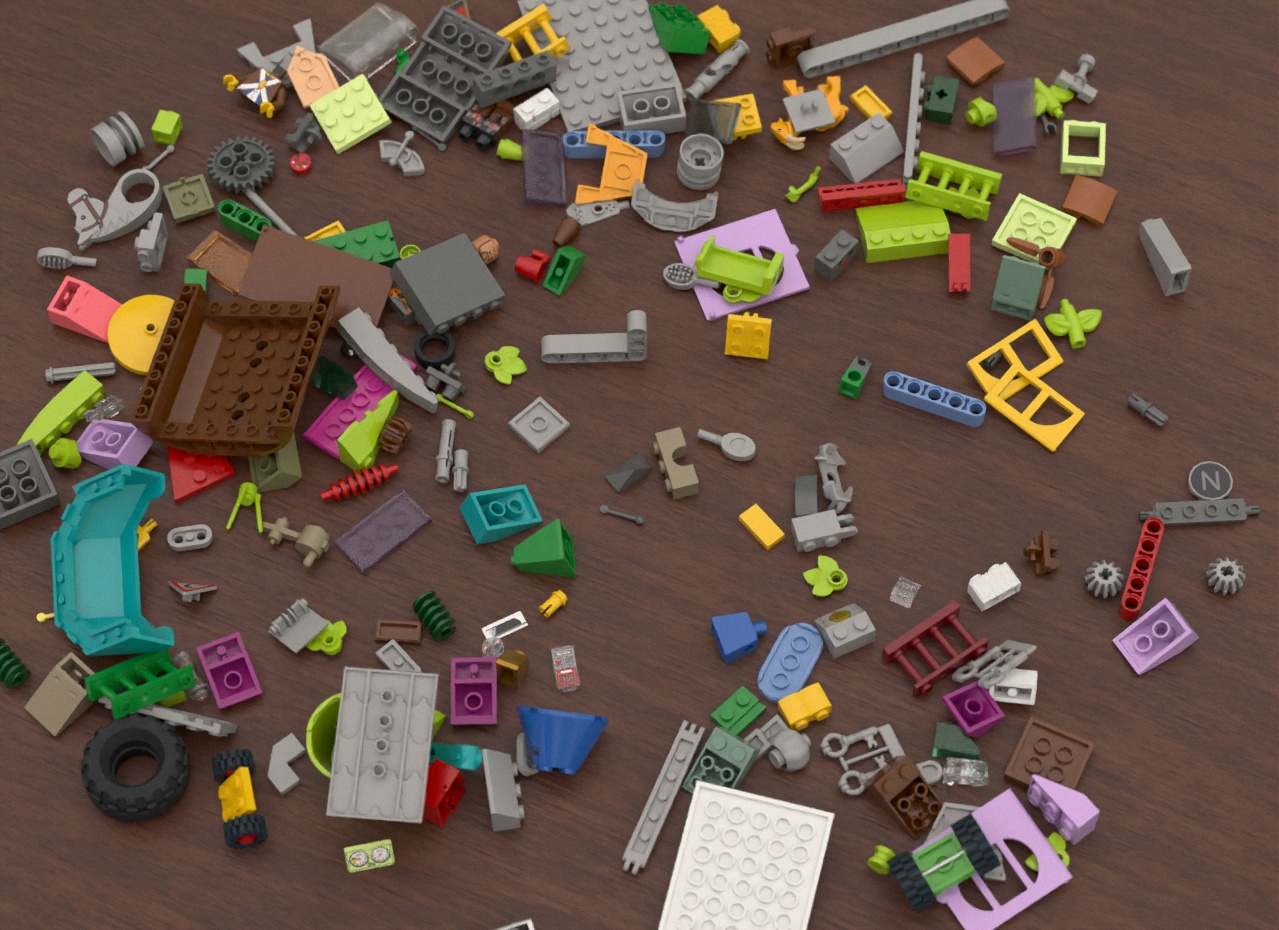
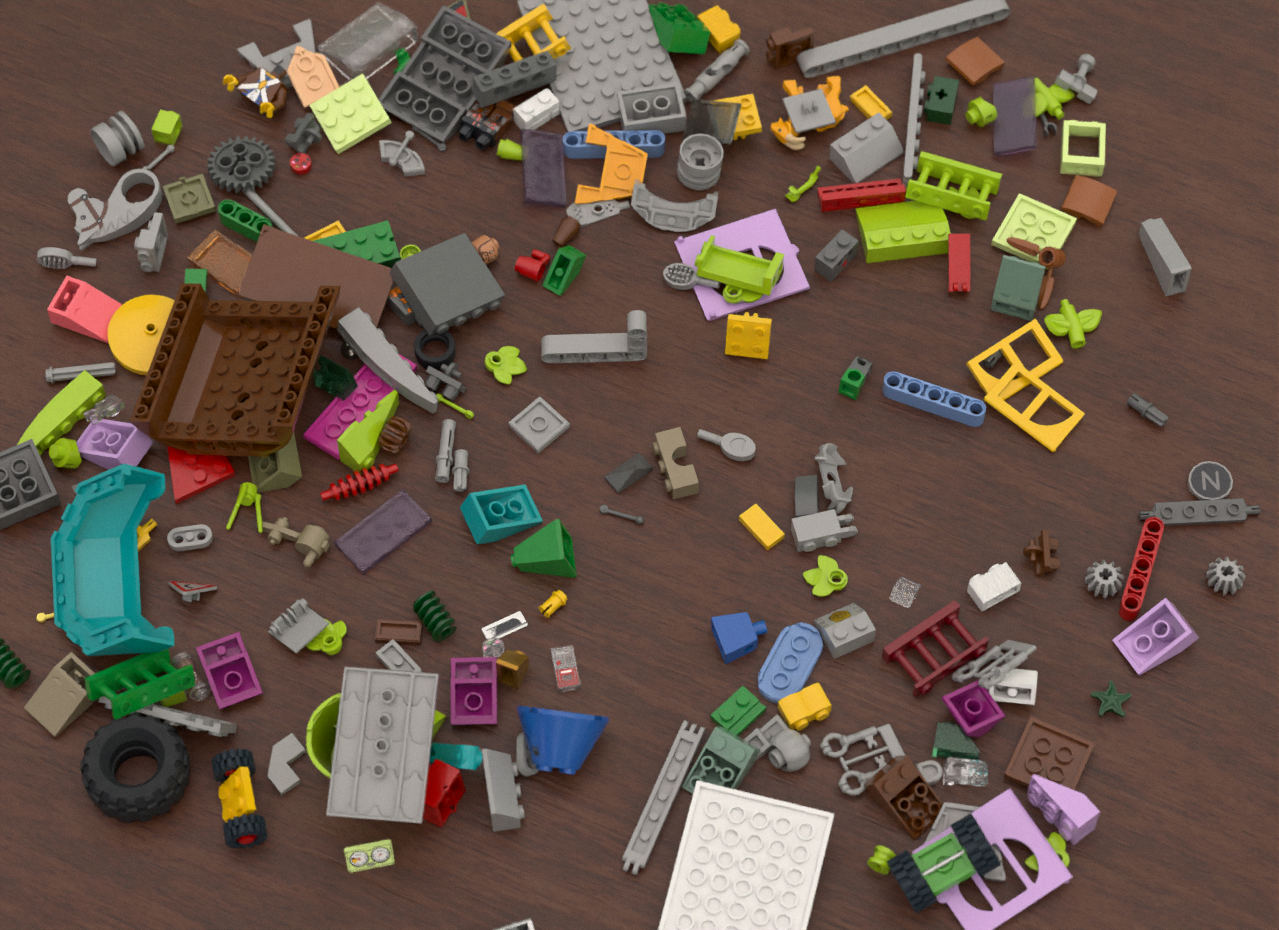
none -> dark green animal [1091,680,1131,718]

